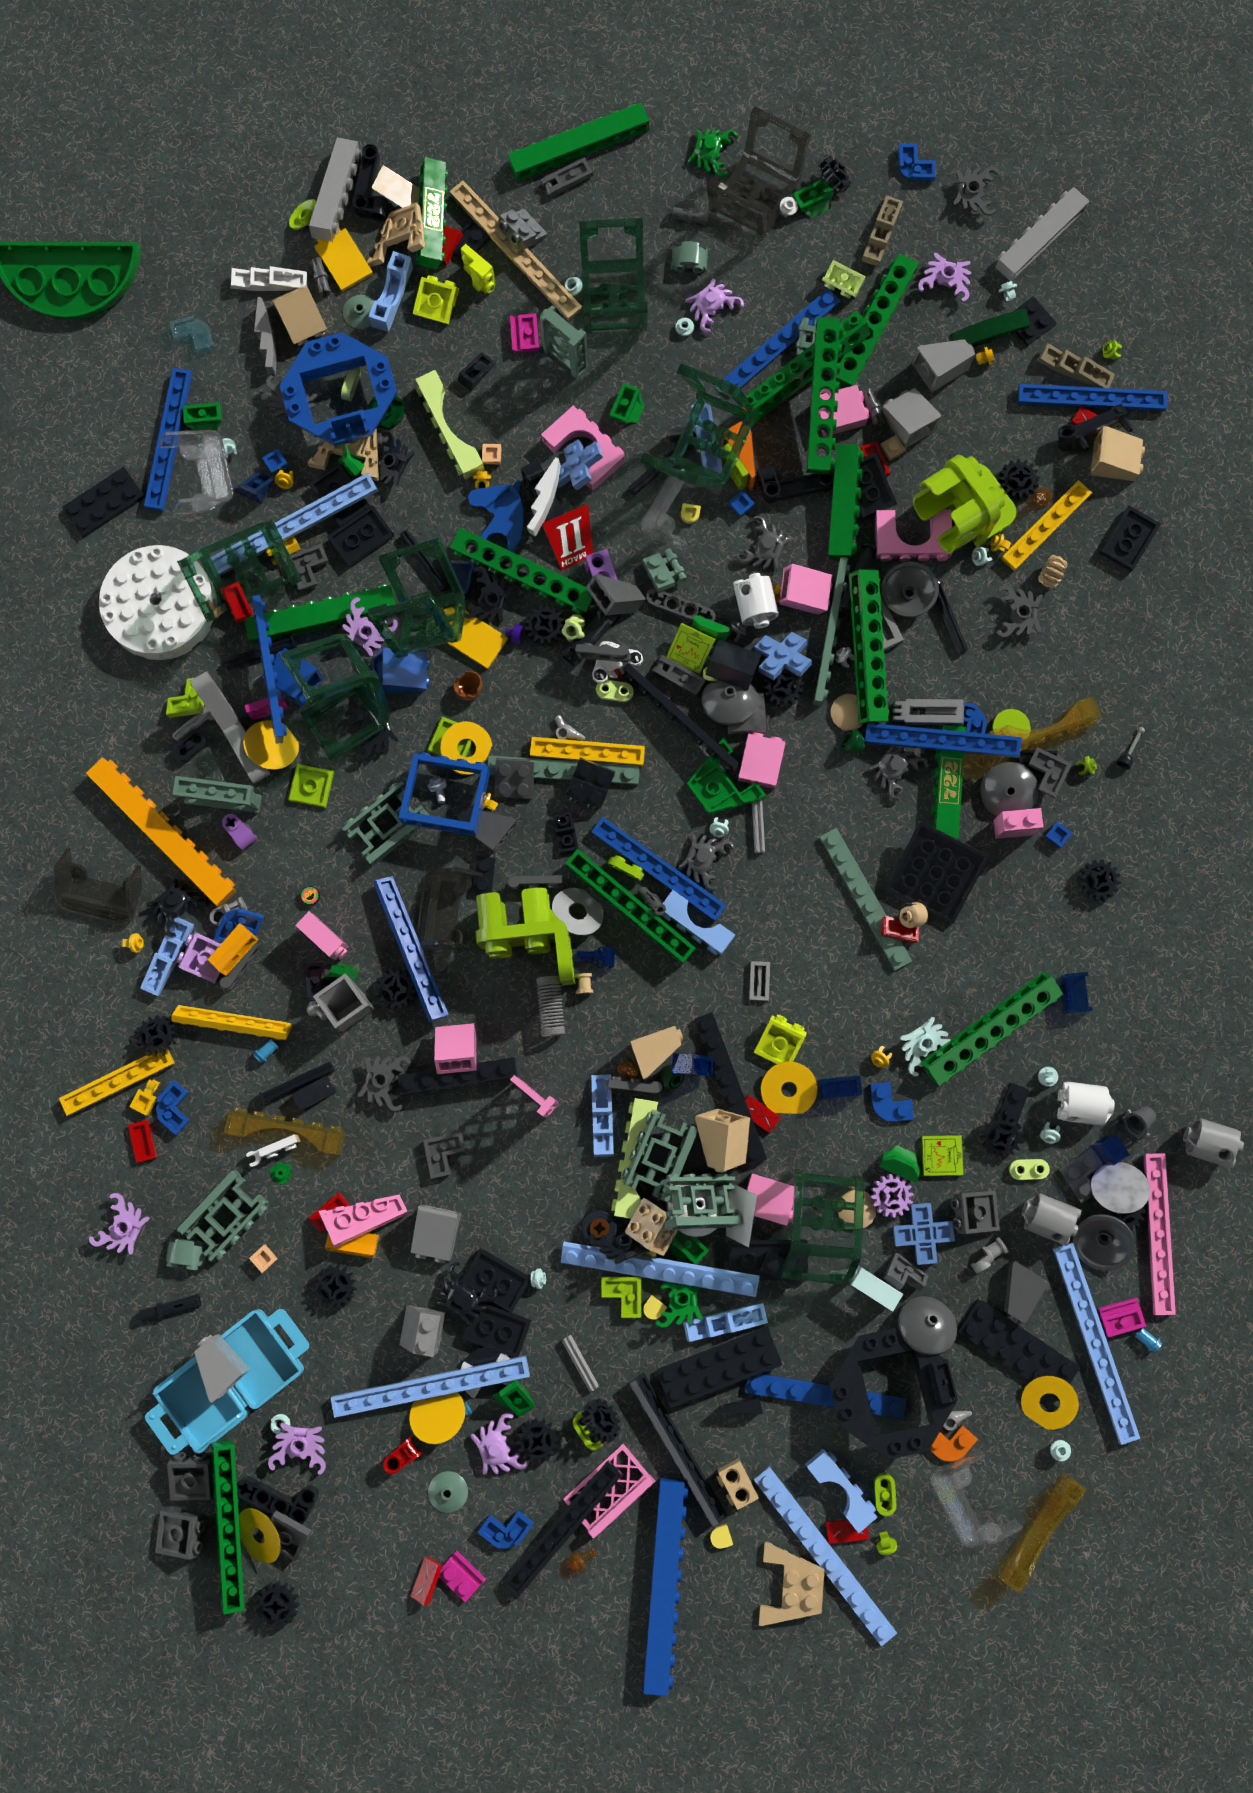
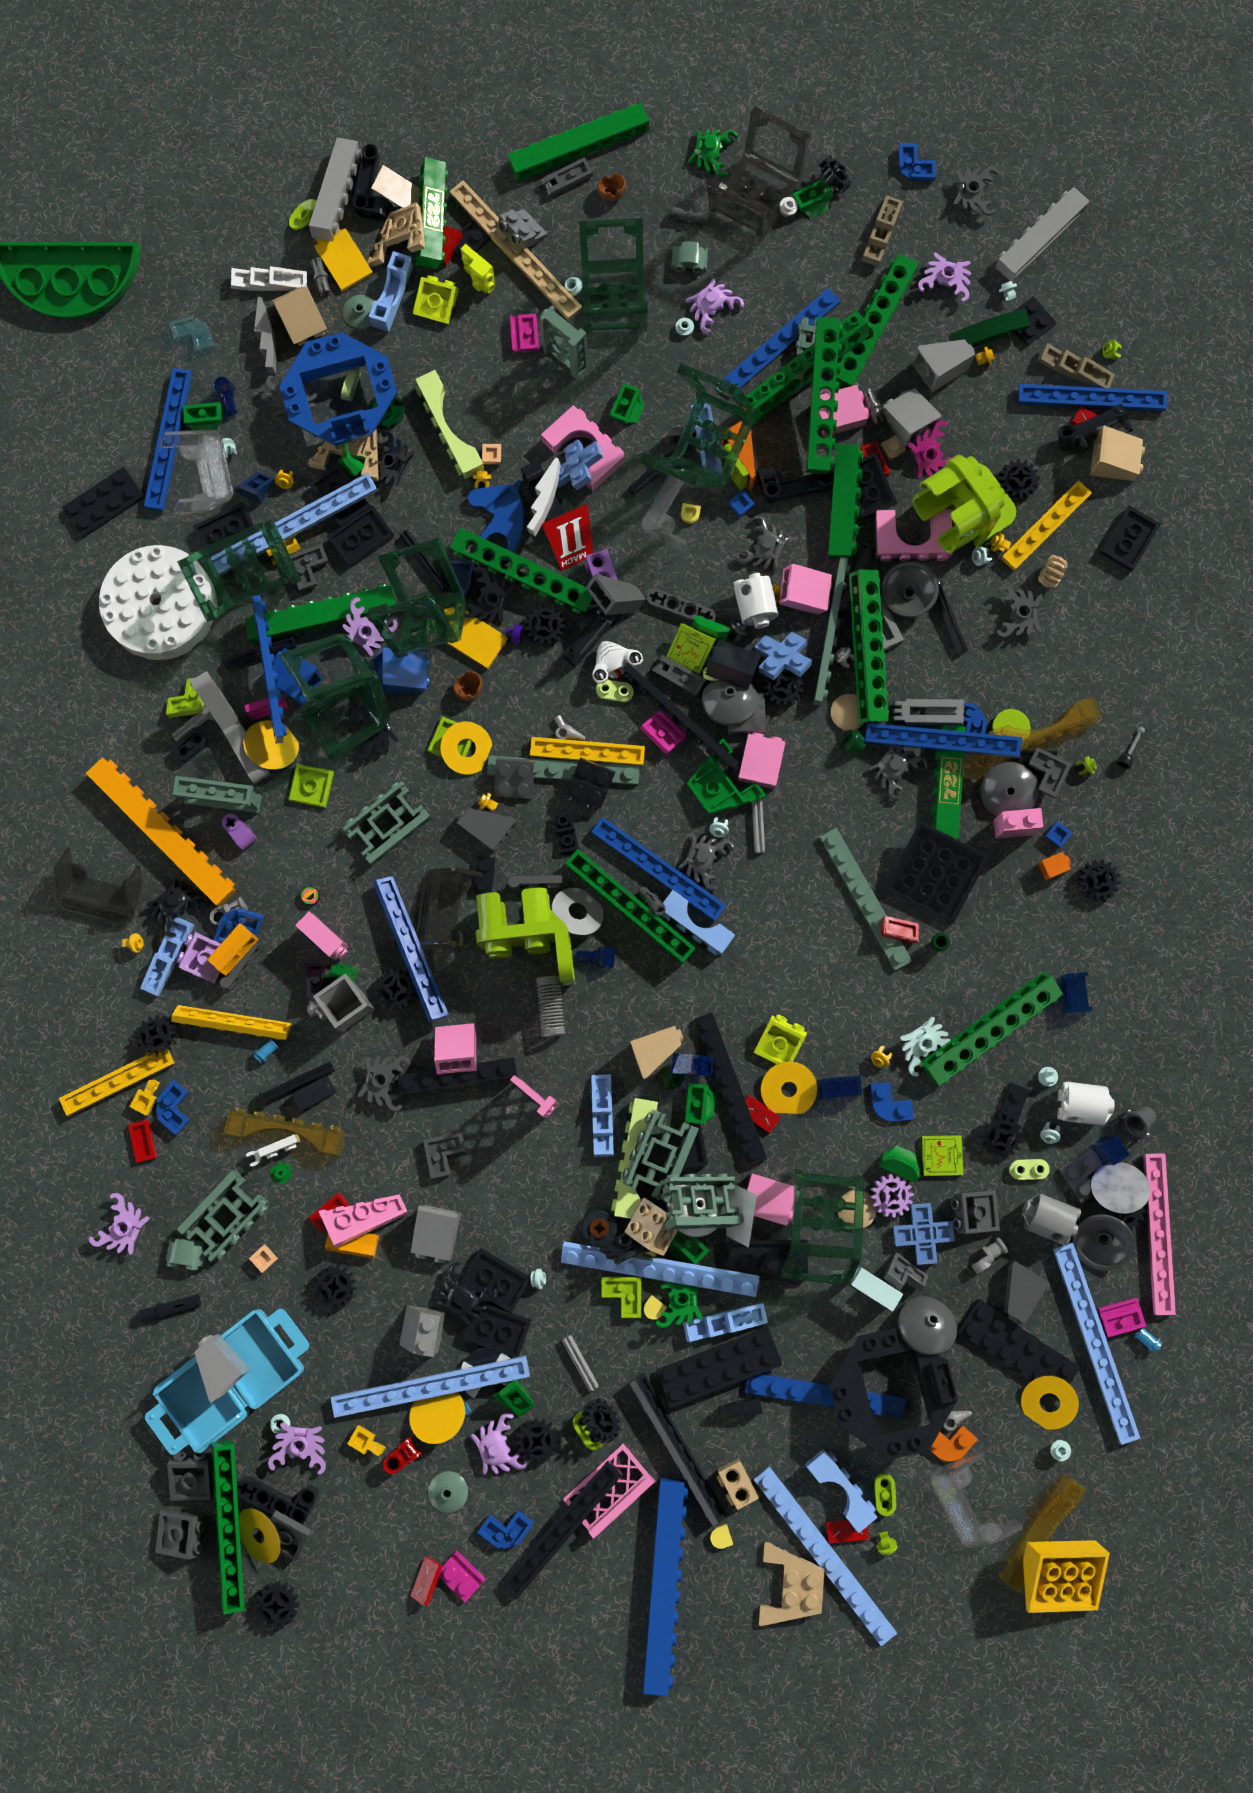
red tile [220,582,253,624] -> none
blue plate [262,448,289,475] -> none
blue window [399,752,490,836] -> none
white plate [428,776,447,804] -> none
black slope [458,352,496,392] -> none
yellowish green animal [562,614,585,642] -> none
clear orange plate [568,1548,597,1573] -> none
dark grey plate [575,643,631,662] -> none
tan bush [575,973,593,994] -> none
dark grey plate [604,1076,662,1093] -> none
lime plate [607,855,644,881] -> none
clear orange plate [617,1060,638,1080] -> none
sand green plate [642,548,687,592] -> none
tan slope [695,1109,750,1173] -> none
light grey tile [749,961,770,1001] -> none
yellowish green bracket [822,260,866,299] -> none
tan head [899,902,928,928] -> none
clear orange plate [1033,487,1052,506] -> none
light grey cylinder [1183,1118,1244,1168] -> none
none -> black plate [193,502,258,558]
none -> clear blue pin [214,377,238,416]
none -> yellow plate [347,1425,386,1456]
none -> dark orange hair [597,173,626,201]
none -> dark pink plate [640,710,687,754]
none -> green slope [685,1083,716,1124]
none -> dark pink animal [907,420,952,478]
none -> dark green cone [931,932,950,952]
none -> yellow slope [1023,1541,1110,1613]
none -> orange brick [1038,852,1071,880]

